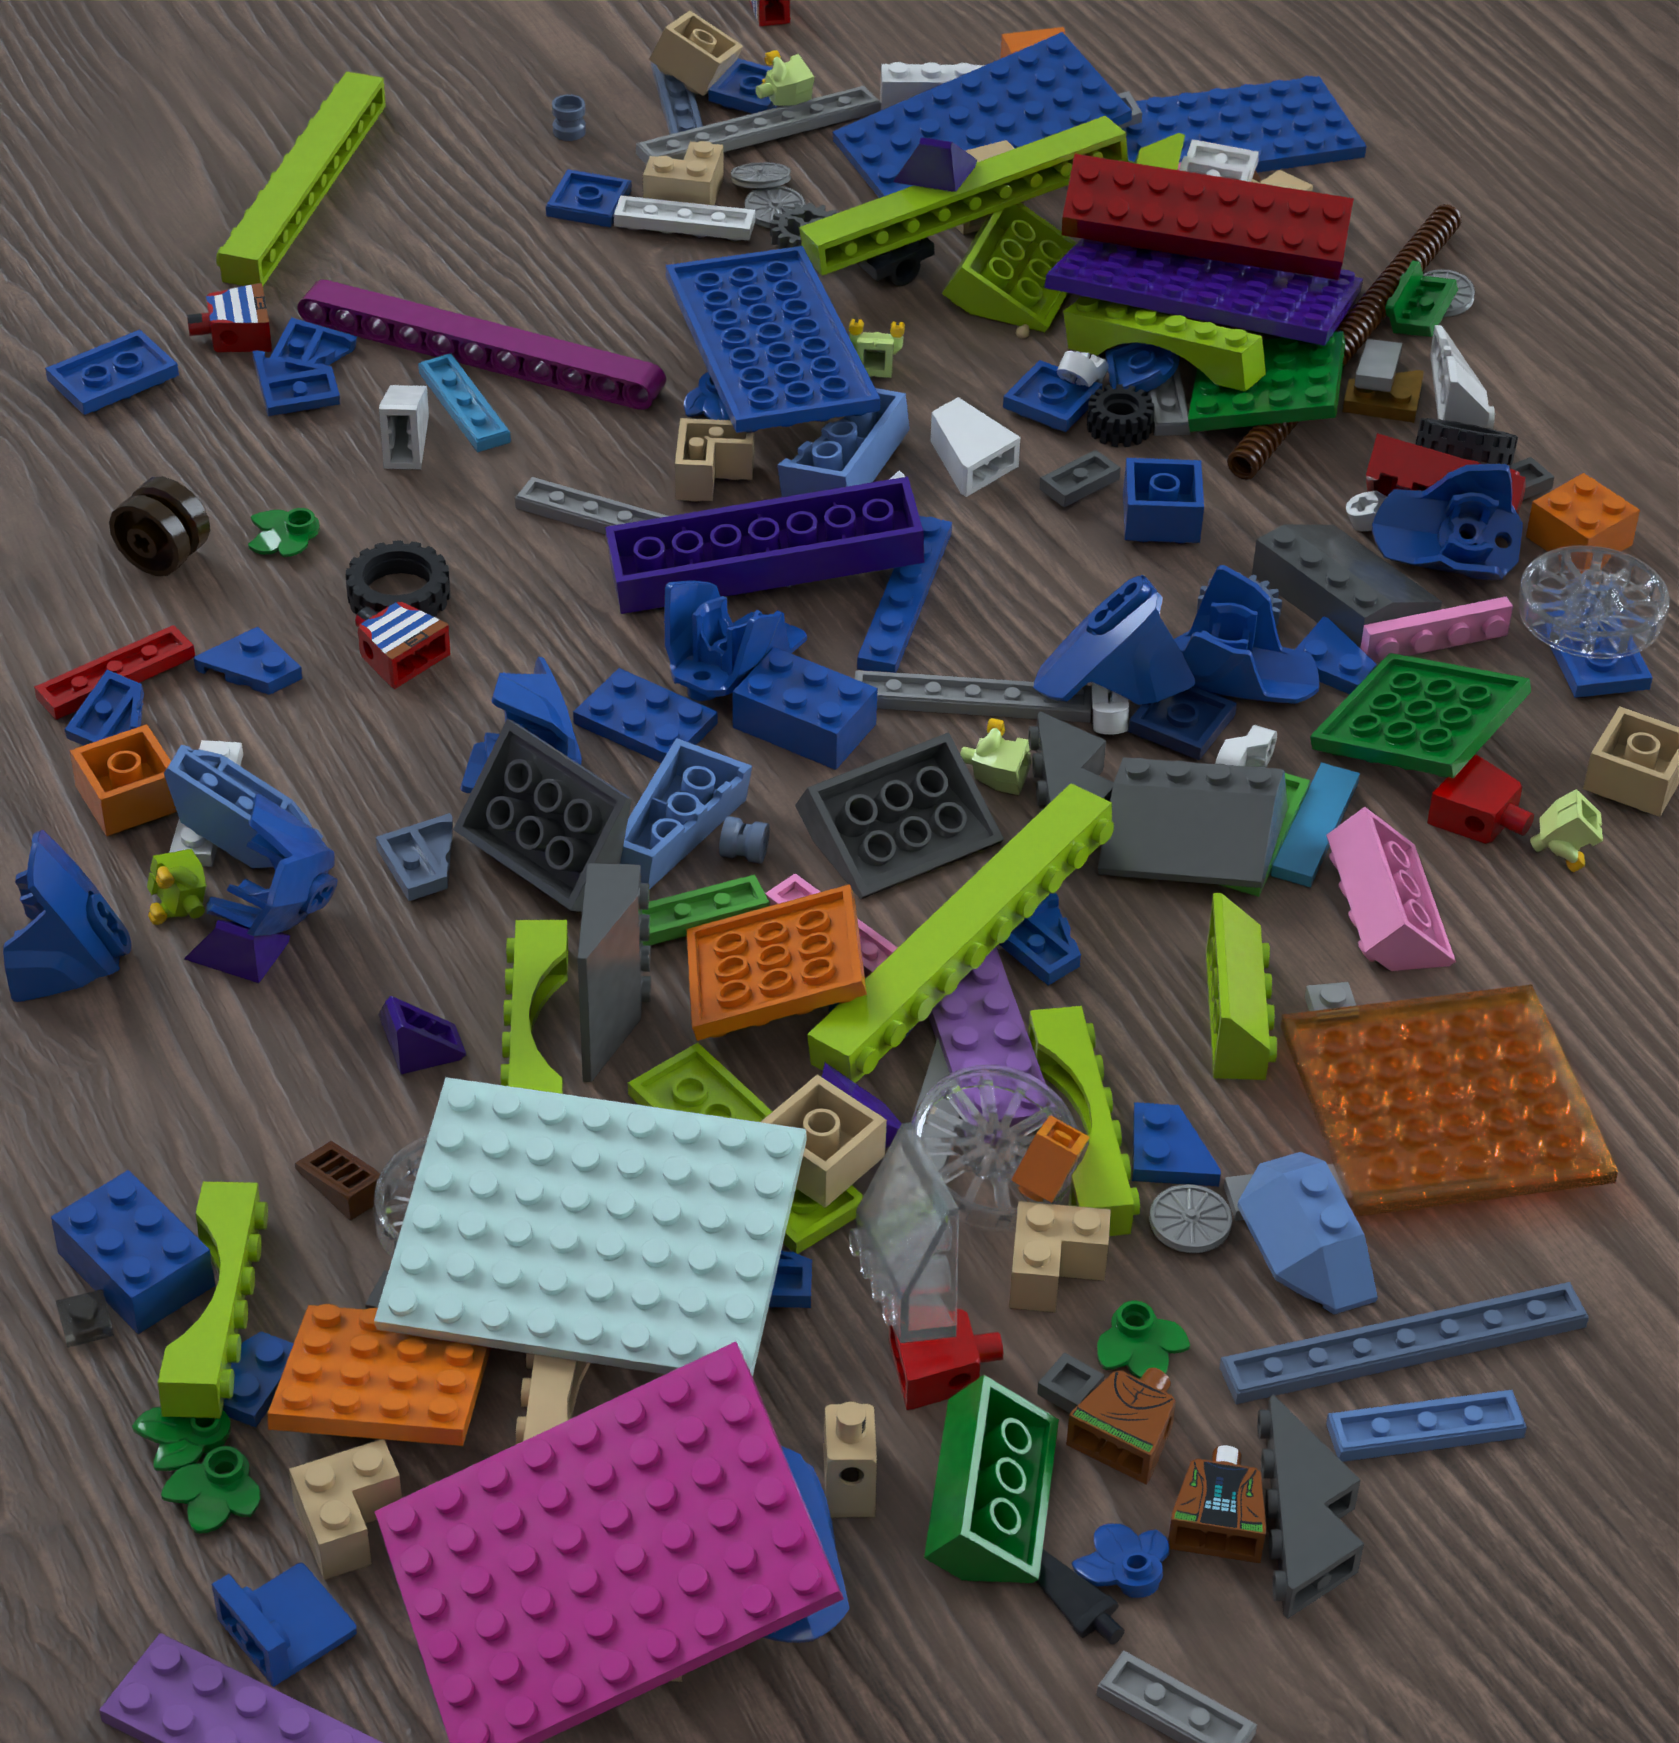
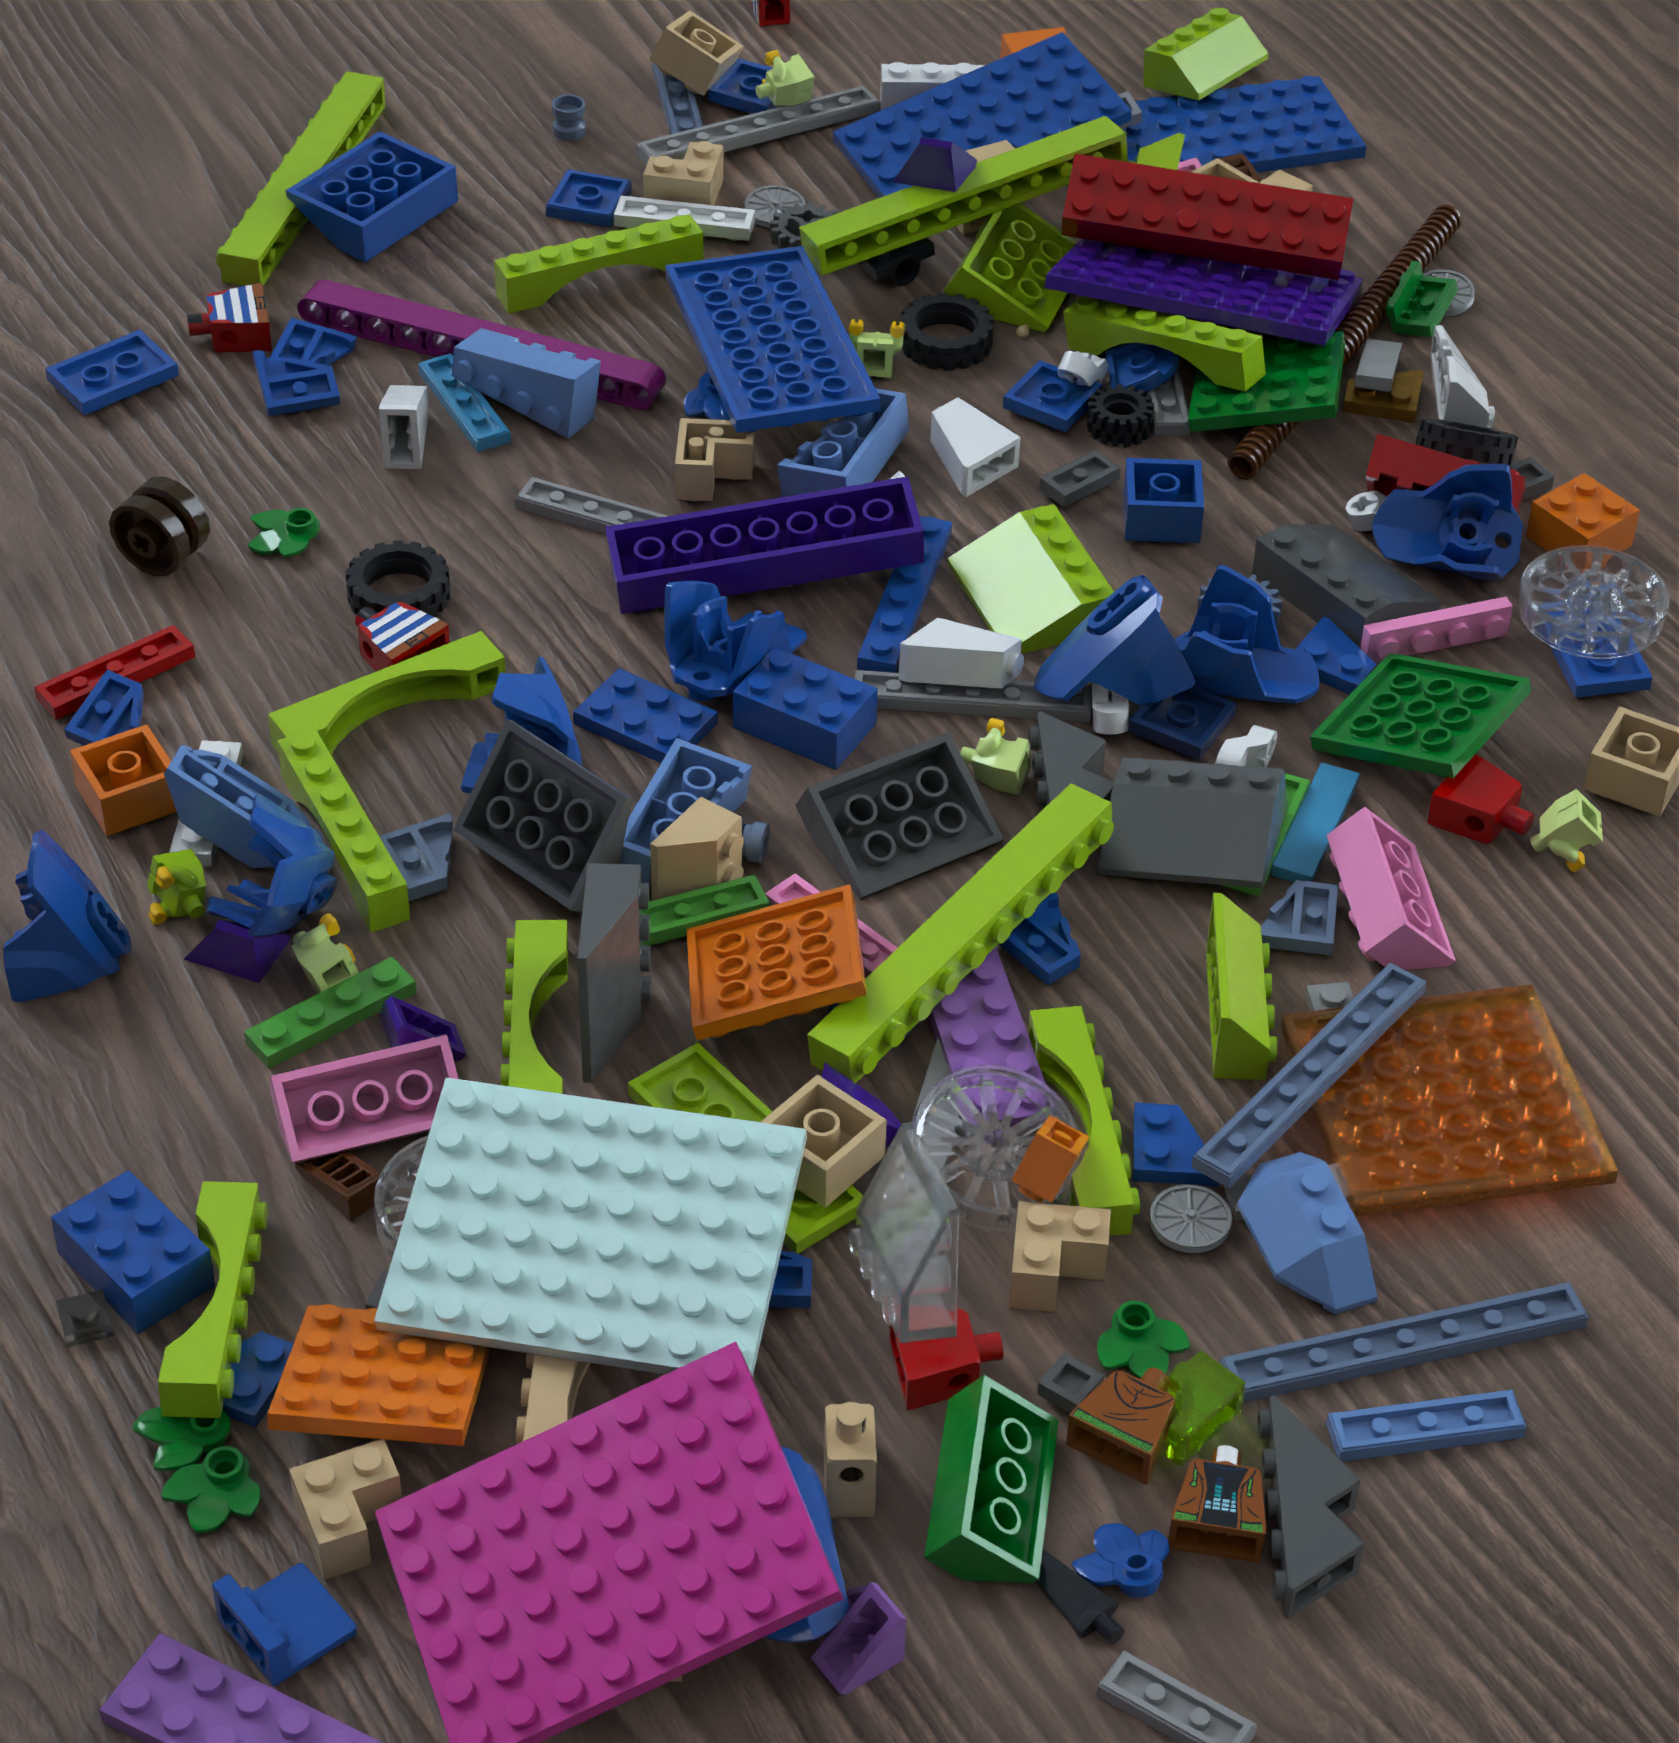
blue wing [193,627,303,695] -> none
light grey wheel [730,162,791,188] -> none
white slope [1179,139,1259,182] -> none
none -> bright green plate [244,956,417,1069]
none -> lime arch [268,631,506,755]
none -> bright pink slope [269,1035,459,1164]
none -> lime arch [277,729,410,933]
none -> blue slope [285,131,458,262]
none -> yellowish green piece [292,913,359,993]
none -> medium blue wedge [452,328,601,439]
none -> lime arch [494,214,704,314]
none -> tan slope [650,797,744,901]
none -> medium lavender slope [811,1582,906,1694]
none -> white slope [898,618,1024,689]
none -> black tyre [899,293,994,371]
none -> slope [947,504,1114,654]
none -> lime slope [1143,8,1268,101]
none -> clear neon green arch [1165,1350,1246,1467]
none -> sand blue tile [1192,963,1427,1188]
none -> sand blue wing [1261,880,1338,956]

